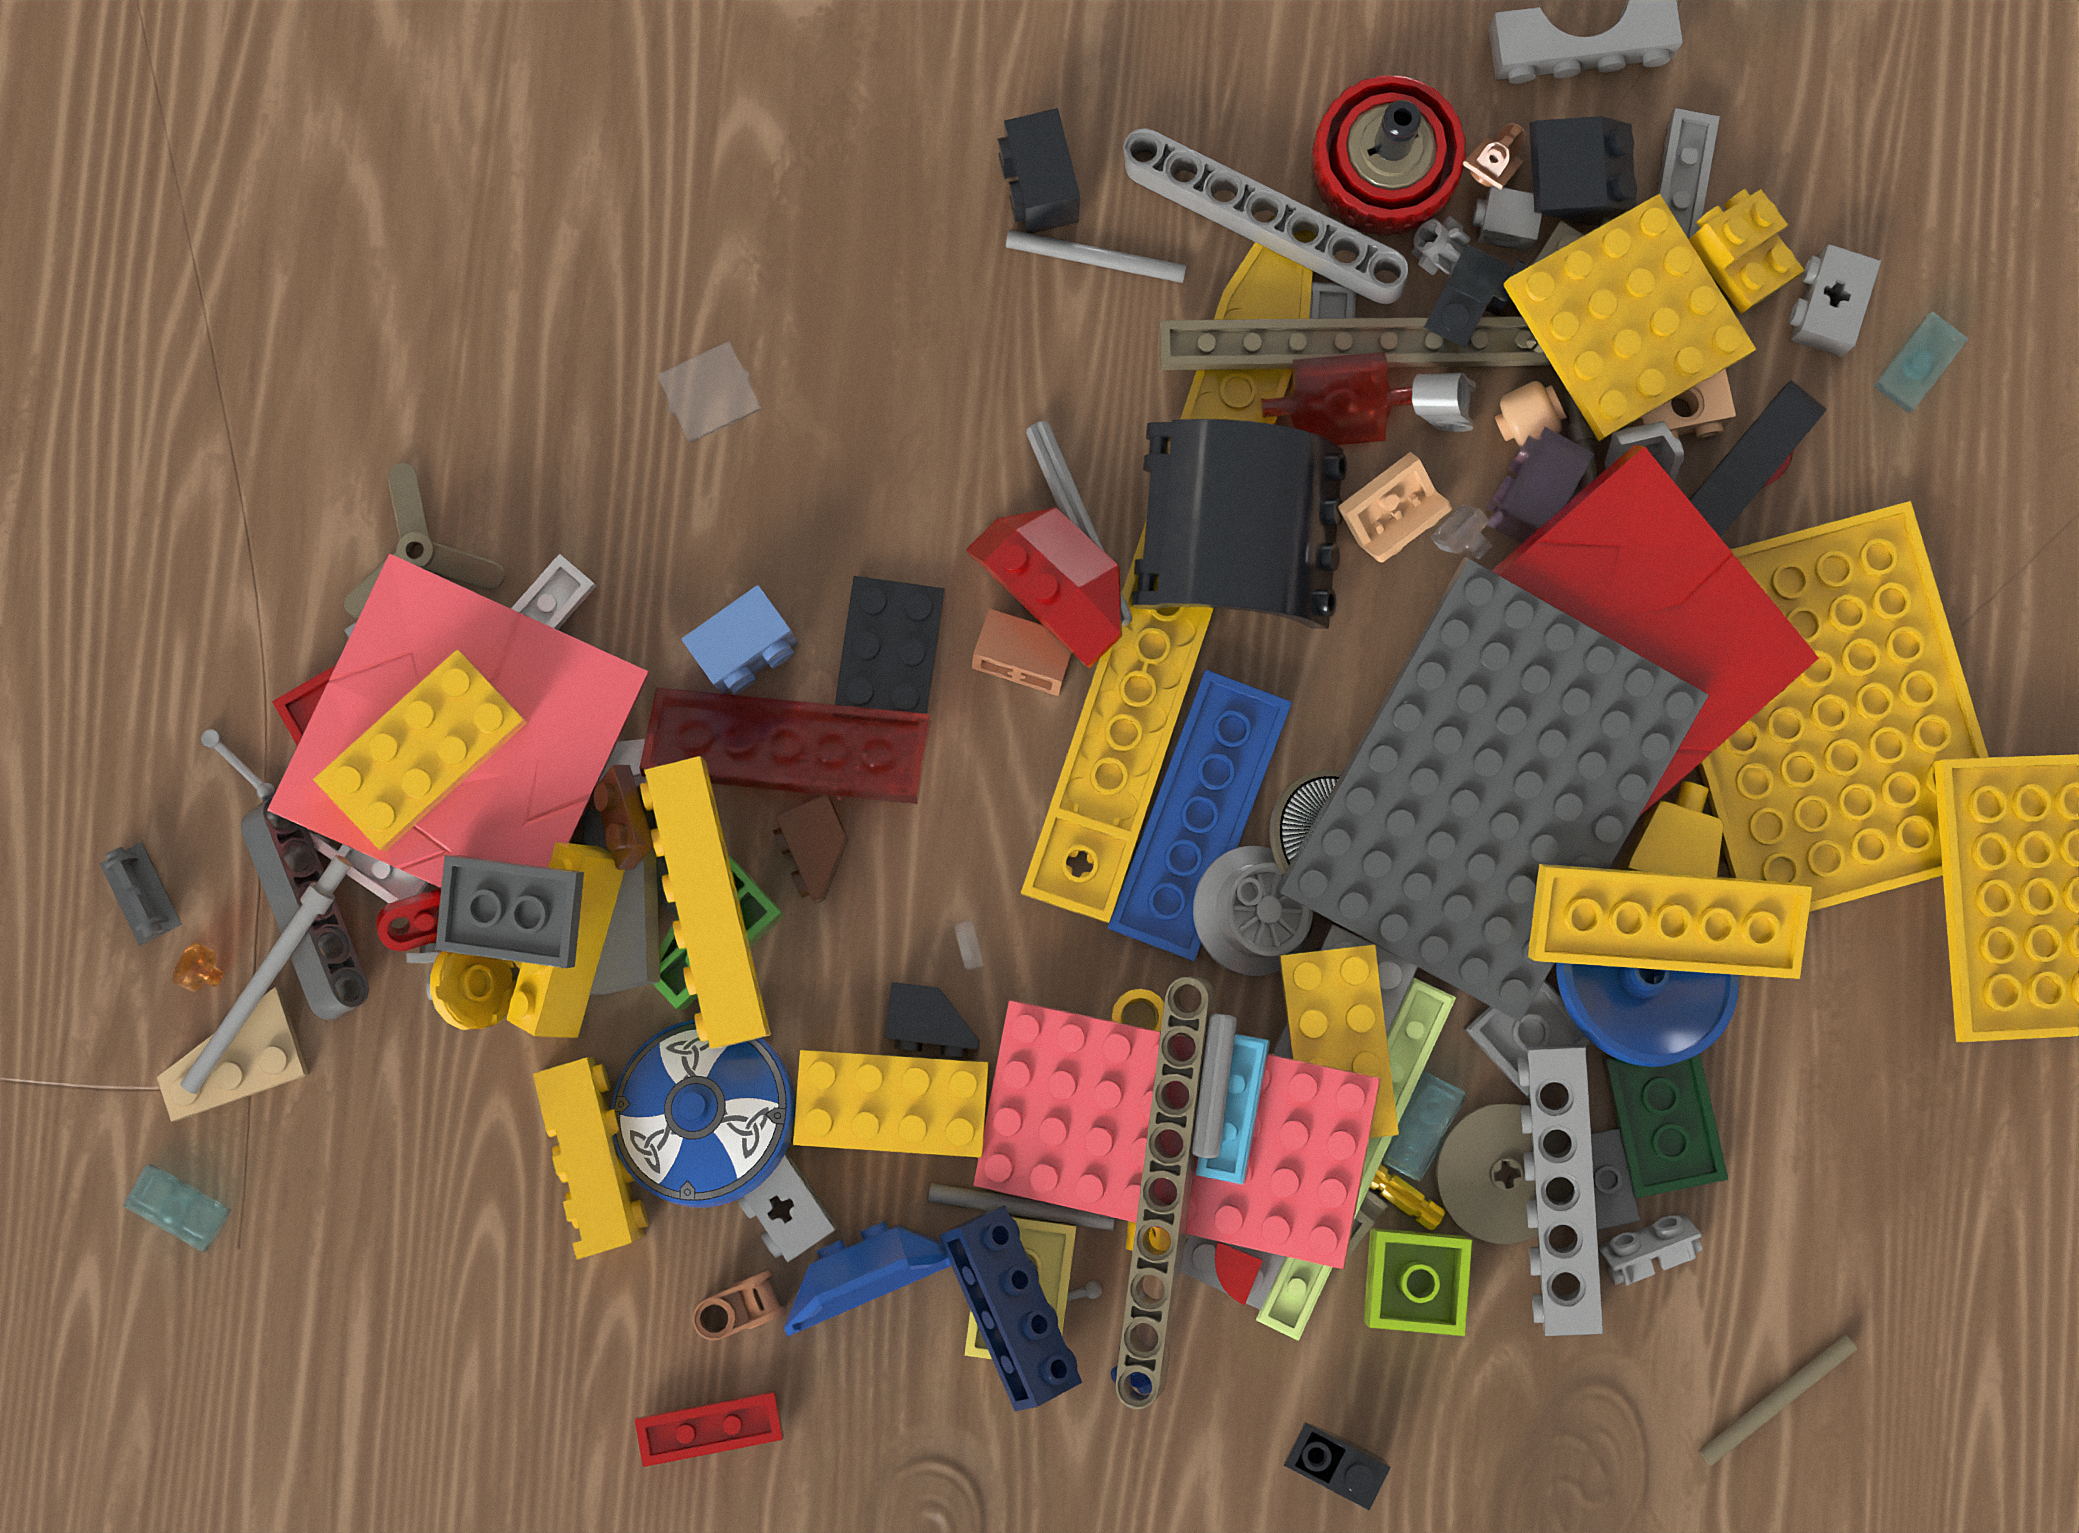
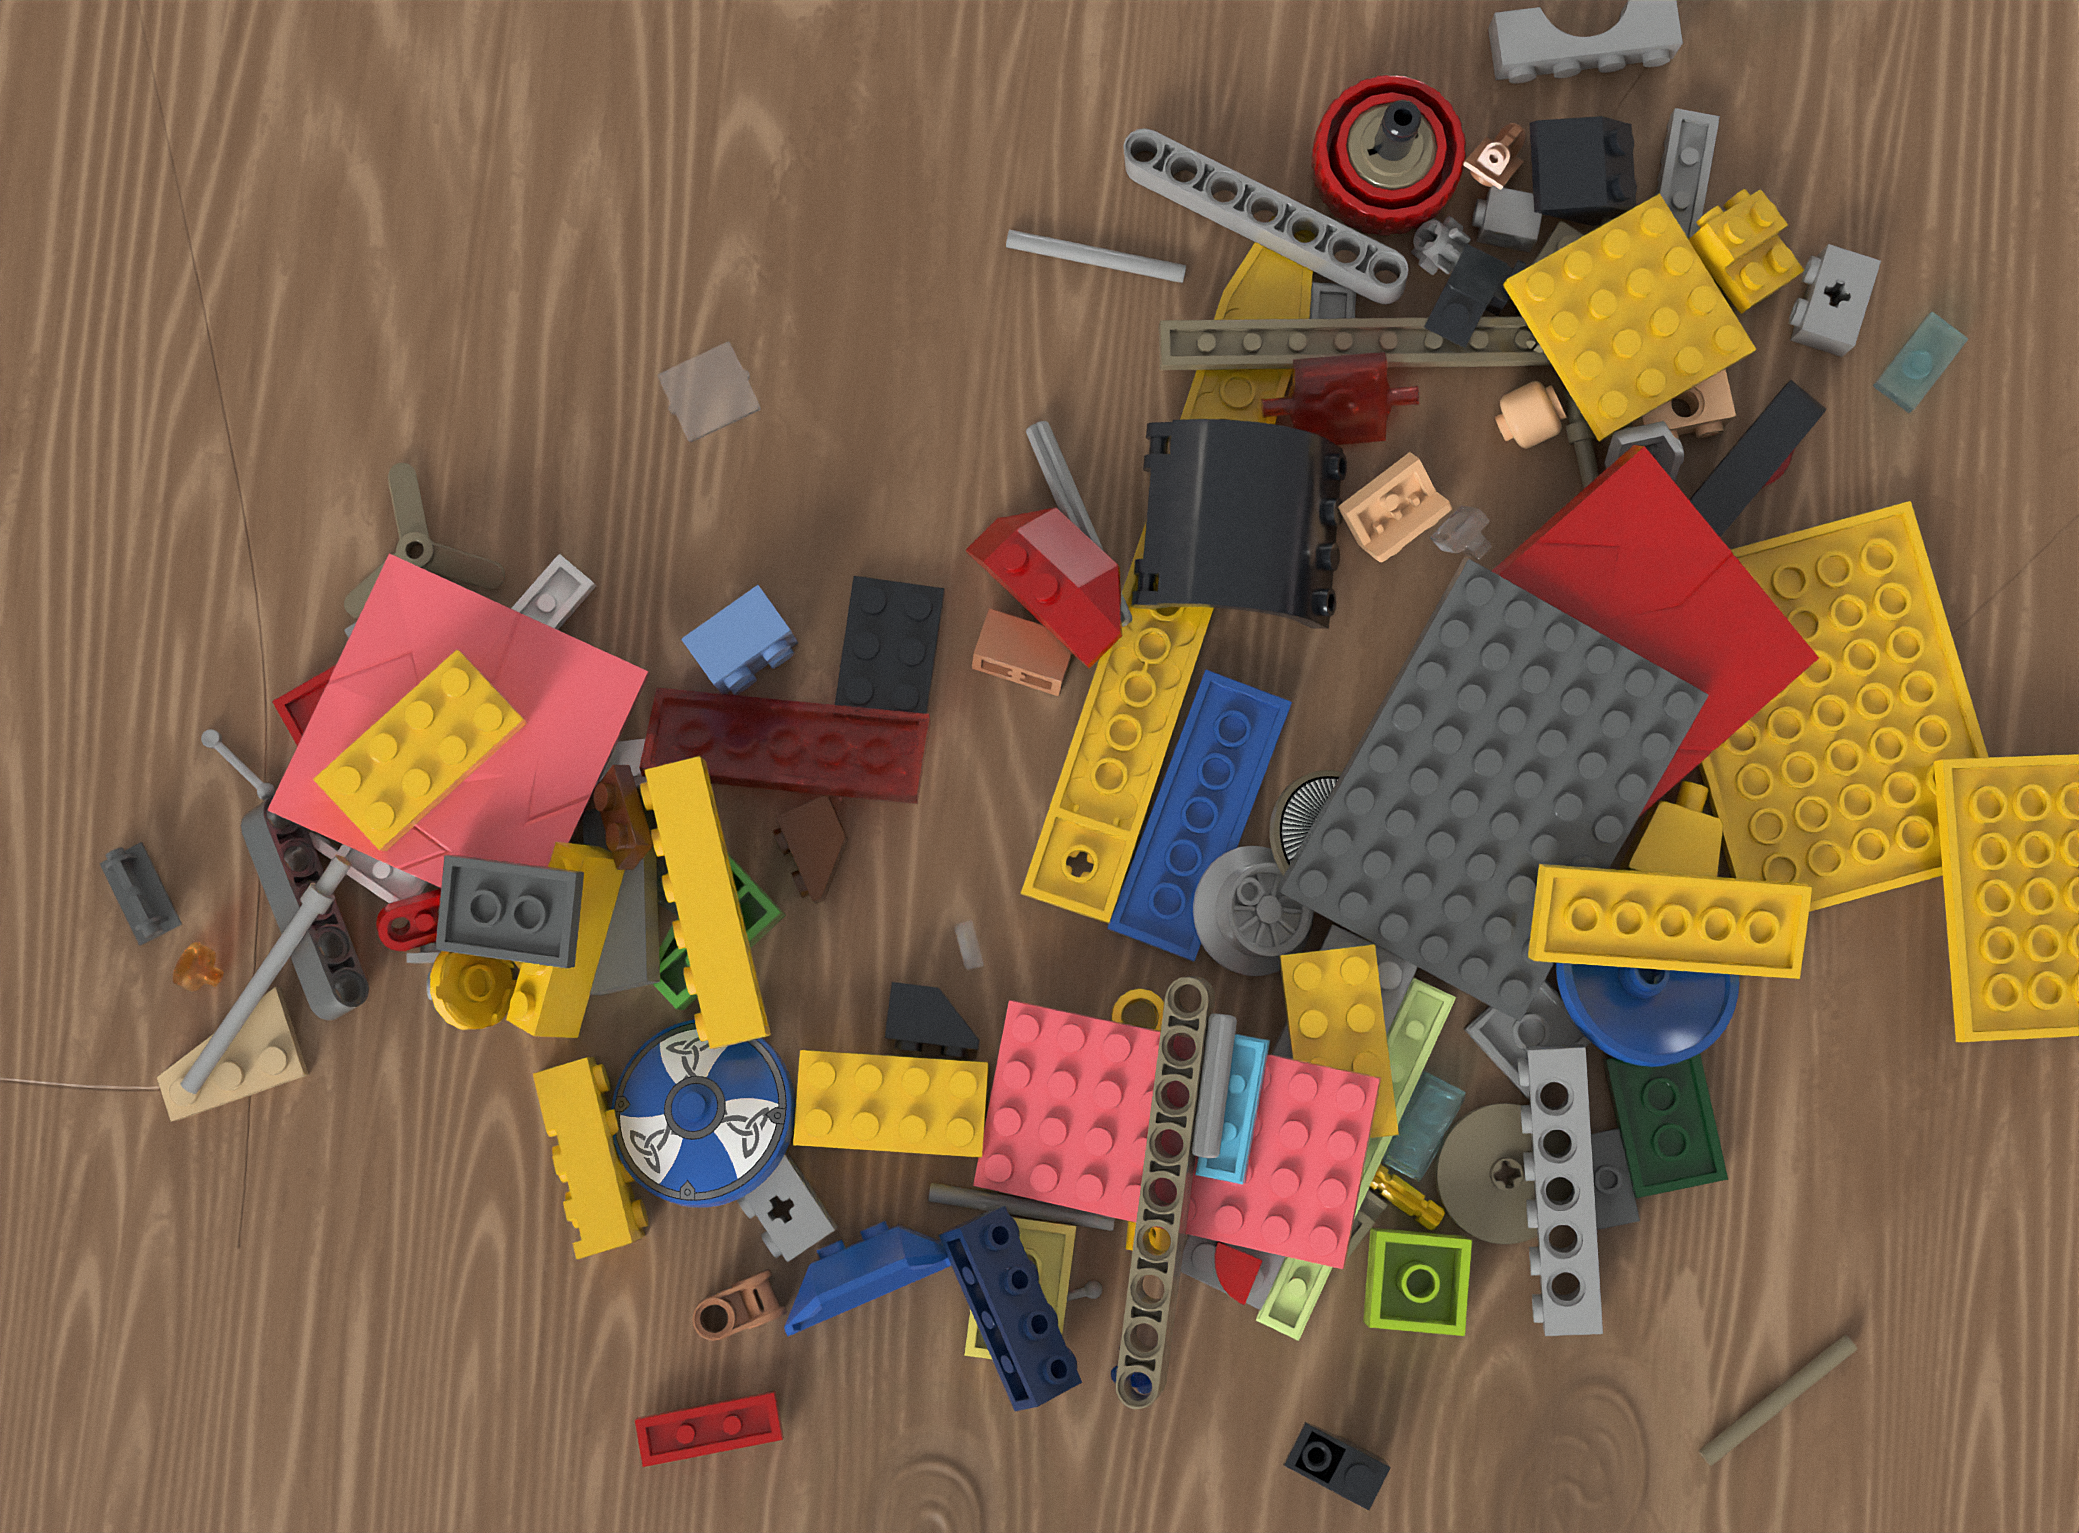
clear light blue plate [123,1164,231,1252] -> none
black brick [997,108,1080,234] -> none
light grey piece [1412,373,1476,432] -> none
clear purple brick [1486,427,1594,544] -> none
light grey hinge [1598,1212,1702,1286] -> none

